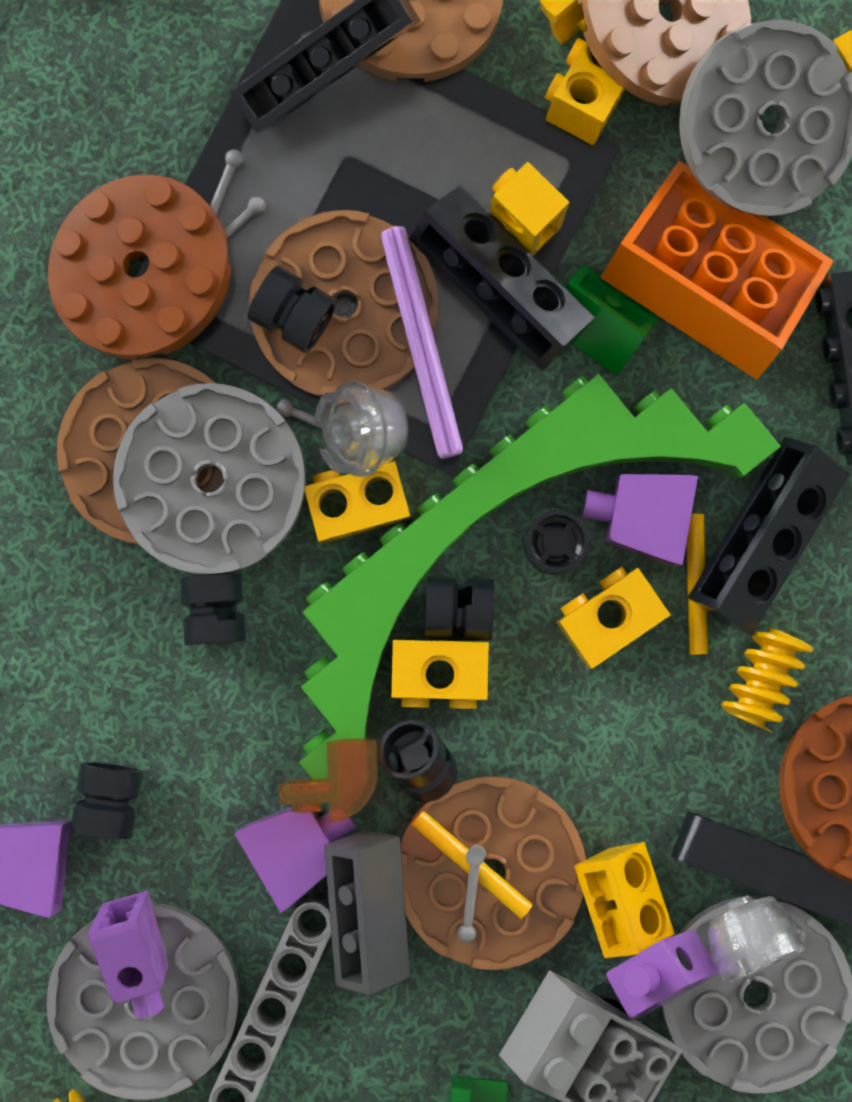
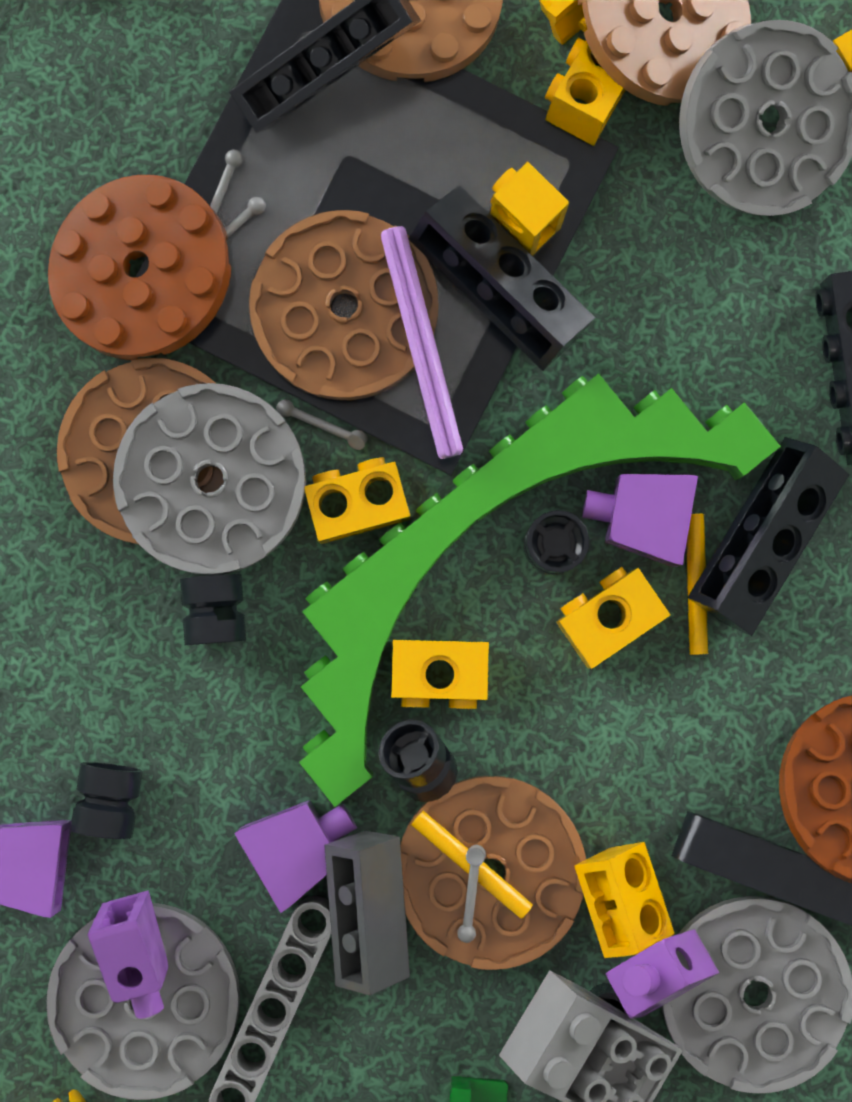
black wheel [247,265,338,354] -> none
clear orange brick [279,737,379,822] -> none
clear cone [314,381,408,477] -> none
black wheel [425,576,494,640] -> none
green panel [565,264,660,375] -> none
orange slope [600,160,834,380] -> none
clear cone [707,895,806,982] -> none
yellow piece [721,627,814,733] -> none

